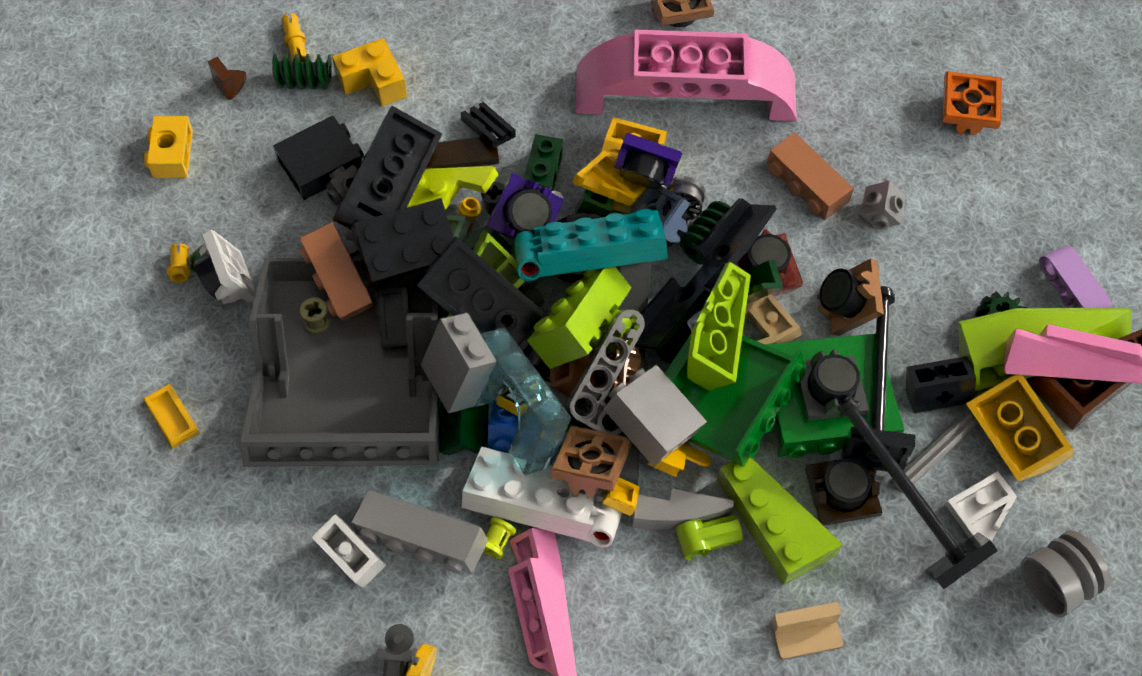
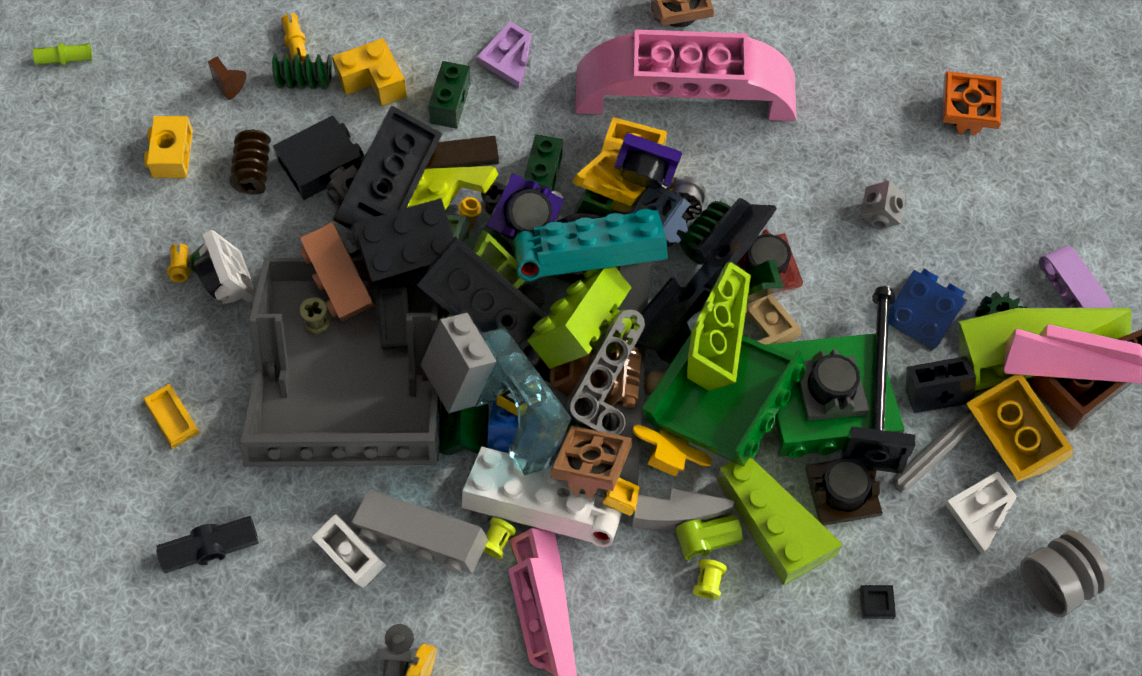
black tile [461,102,516,148] -> none
light grey brick [603,365,707,467] -> none
nougat brick [767,132,854,220] -> none
tan panel [771,602,843,659] -> none
piece [817,258,884,335] -> none
black tile [837,397,998,589] -> none
none -> lime pin [33,43,92,66]
none -> black piece [156,516,259,573]
none -> dark brown piece [229,129,271,195]
none -> dark green brick [428,61,471,129]
none -> lavender wing [477,21,532,89]
none -> neon yellow bush [692,559,727,600]
none -> black tile [859,585,896,619]
none -> blue bracket [889,268,968,349]

